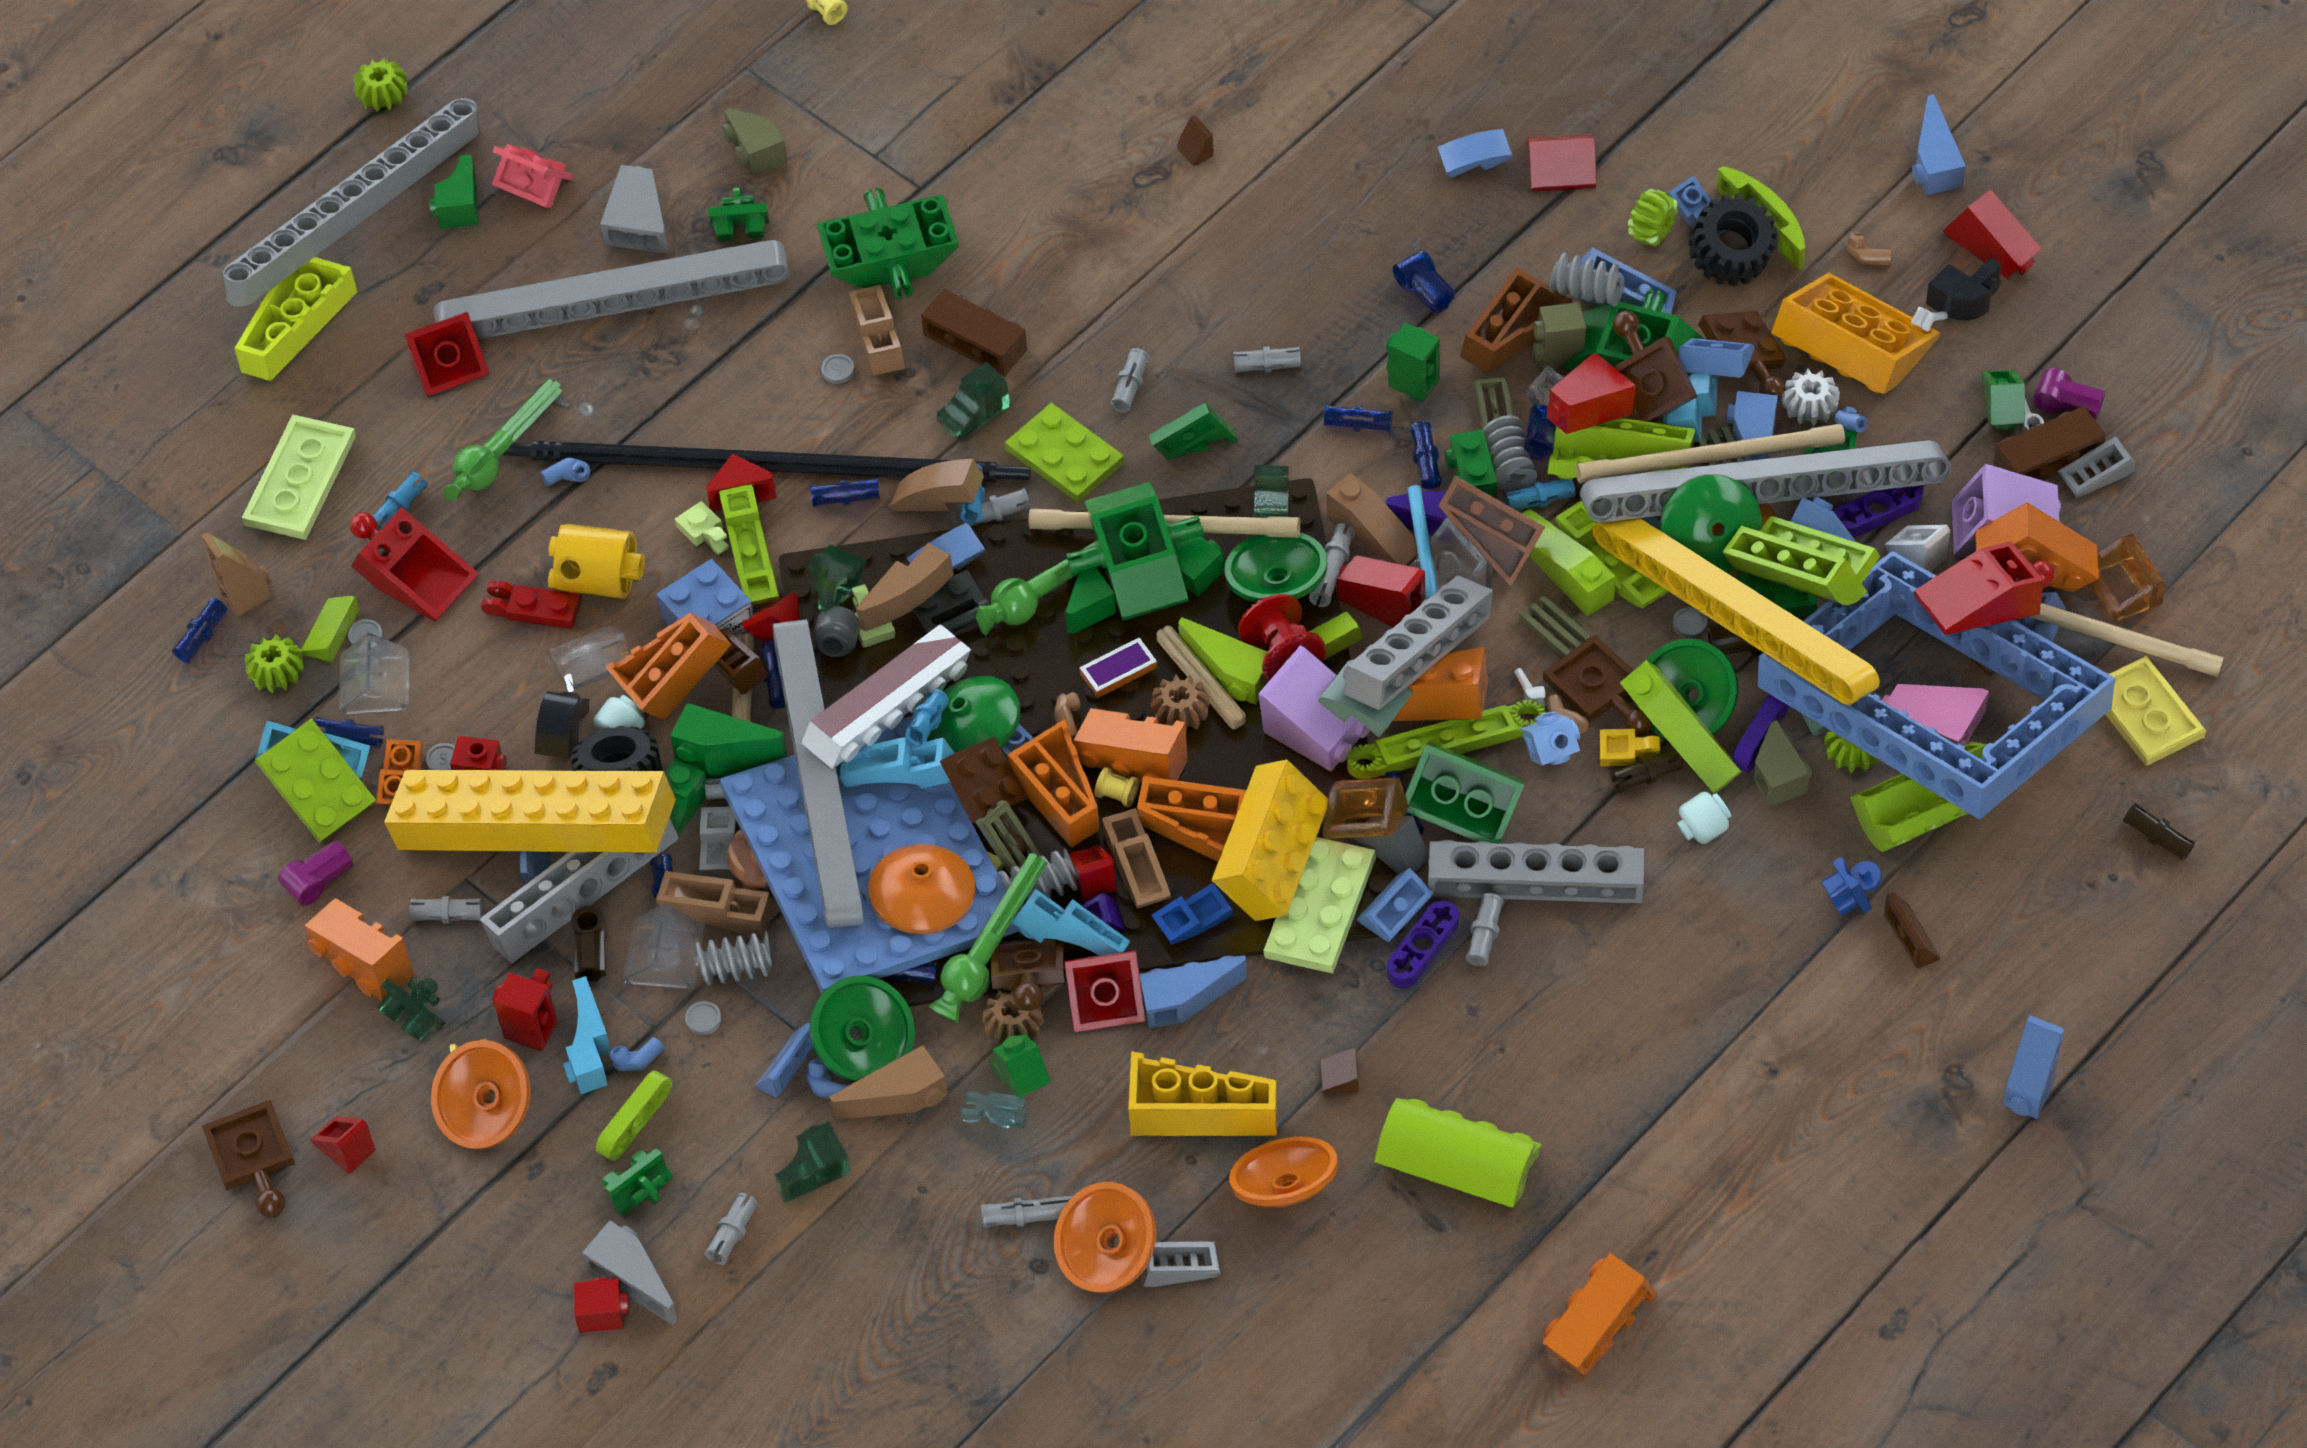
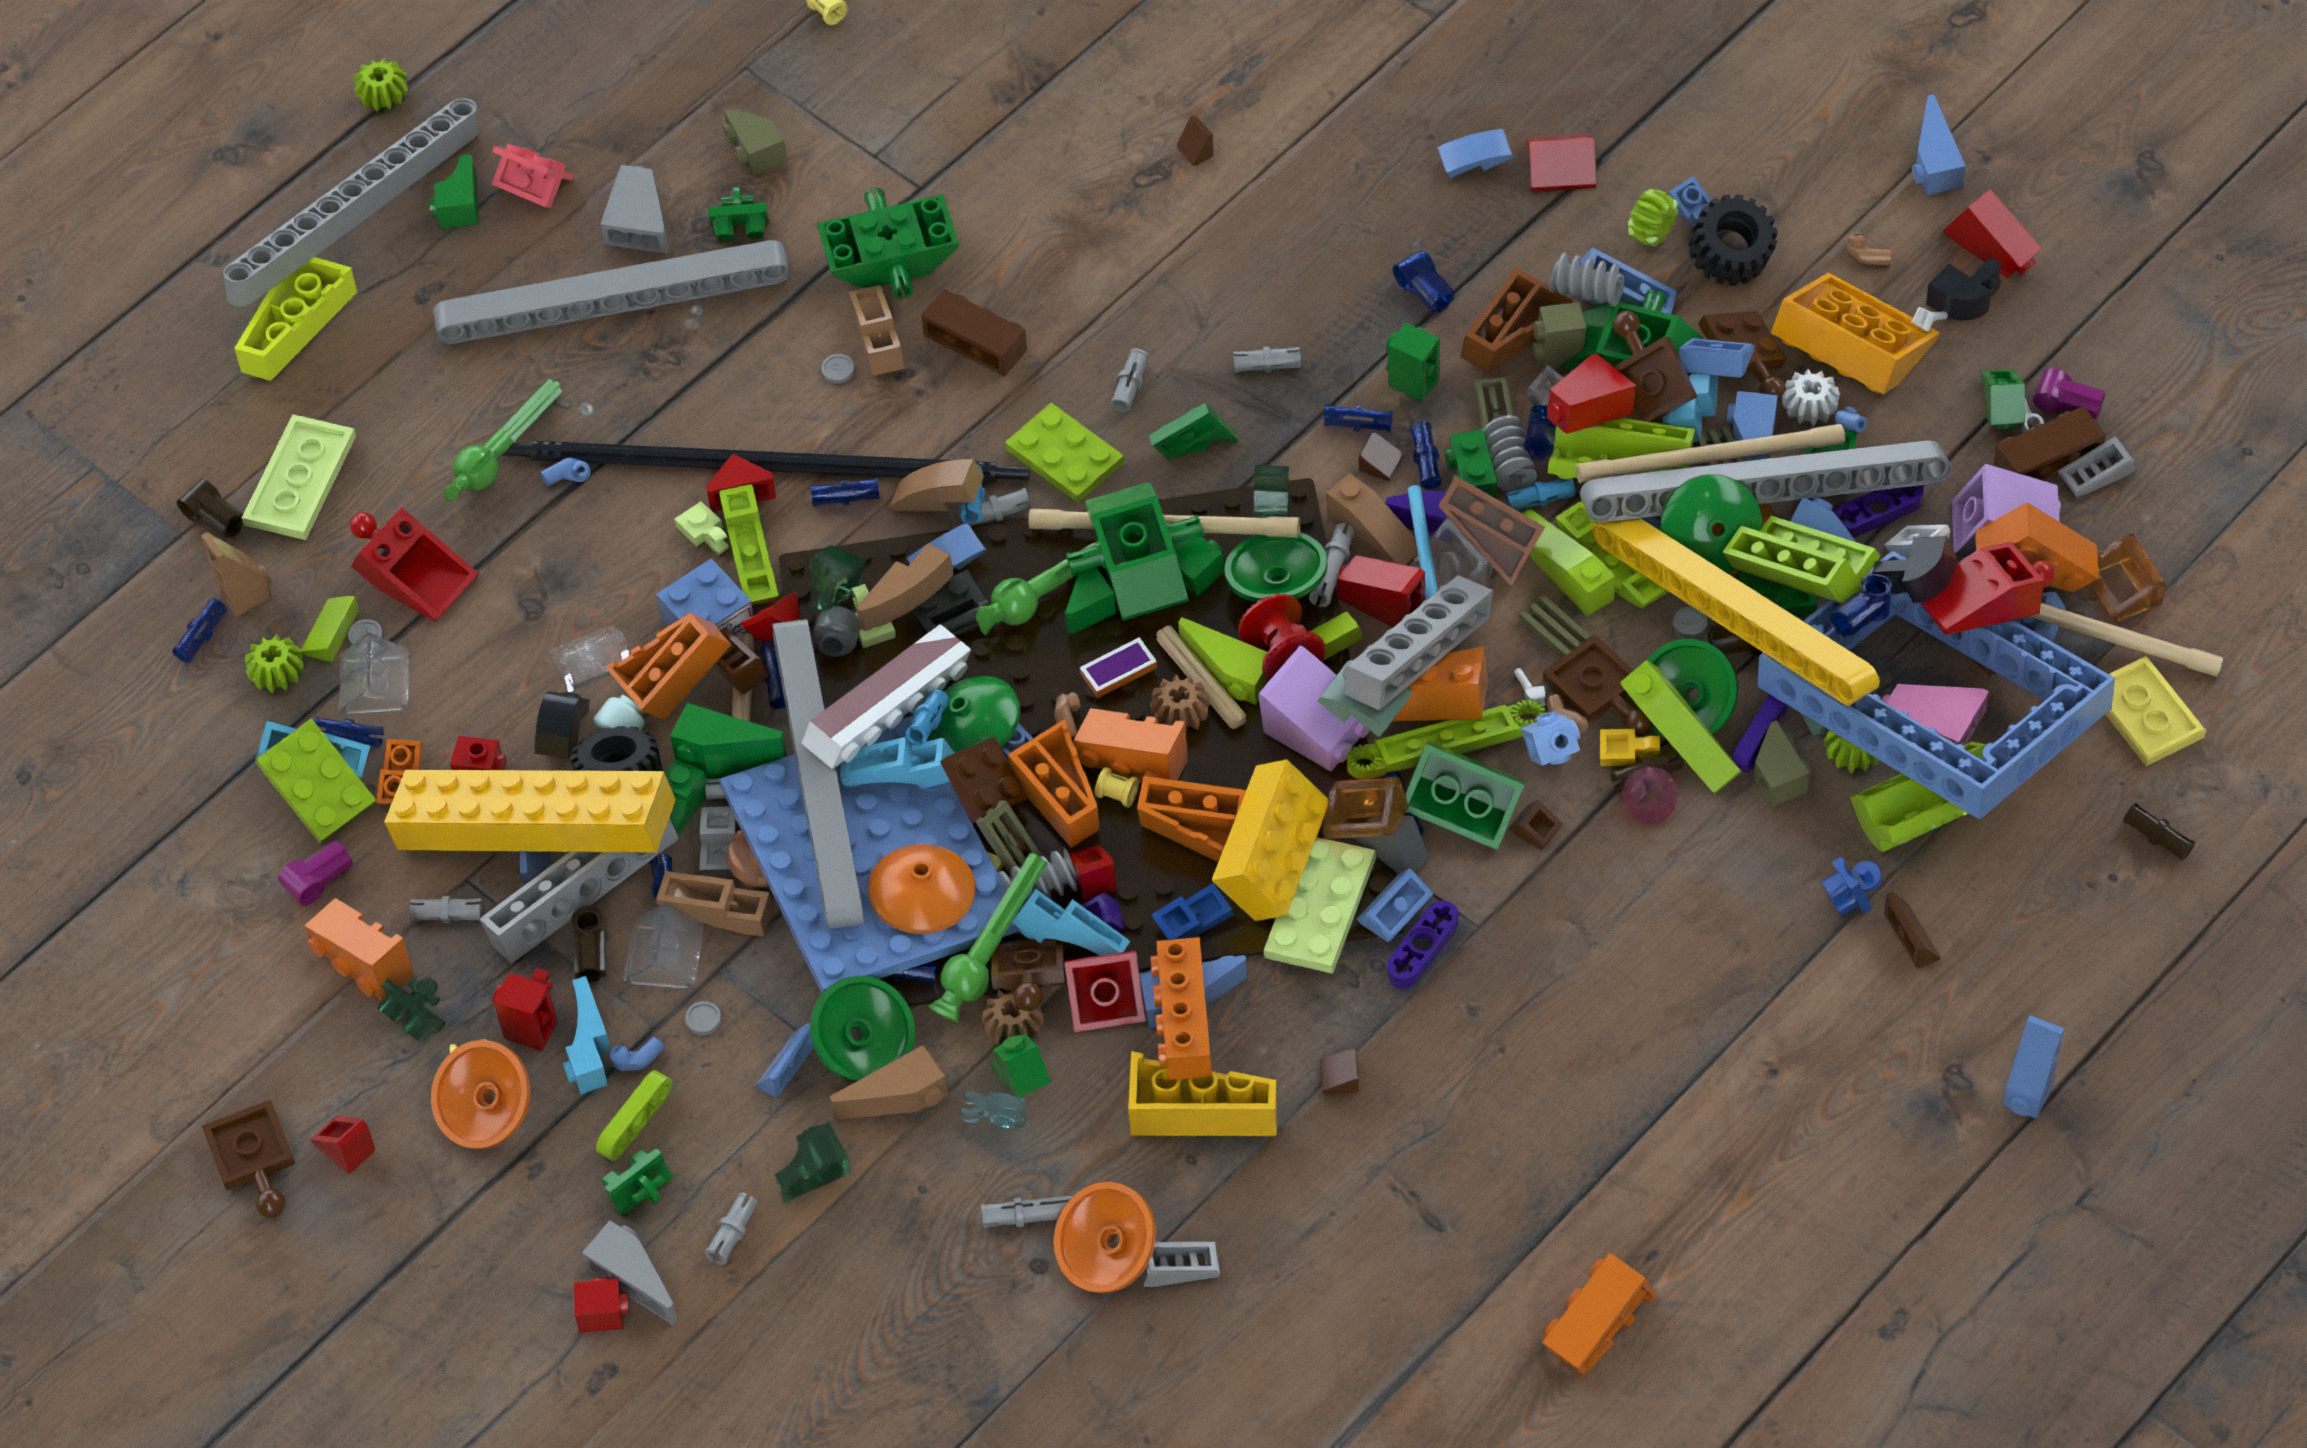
dark azure pin [373,472,428,530] -> none
red slope [404,312,489,396] -> none
light grey piece [426,743,455,770] -> none
red hinge [481,580,581,629] -> none
yellow cylinder [548,524,645,599] -> none
light grey piece [696,931,773,986] -> none
medium blue arm [806,1058,848,1099] -> none
clear green arch [936,362,1010,441] -> none
medium nougat slope [1102,808,1171,909] -> none
orange dish [1229,1137,1339,1208] -> none
lime brick [1374,1098,1542,1208] -> none
light grey brick [1428,840,1644,904] -> none
light grey pin [1466,893,1504,967] -> none
light aqua head [1677,791,1732,844] -> none
lime slope [1716,166,1805,271] -> none
none -> dark brown piece [176,478,244,538]
none -> orange brick [1150,937,1212,1080]
none -> slope [1359,432,1403,481]
none -> reddish brown slope [1509,800,1563,850]
none -> clear pink gear [1622,767,1679,823]
none -> clear blue piece [1830,574,1892,638]
none -> black brick [1872,536,1957,603]

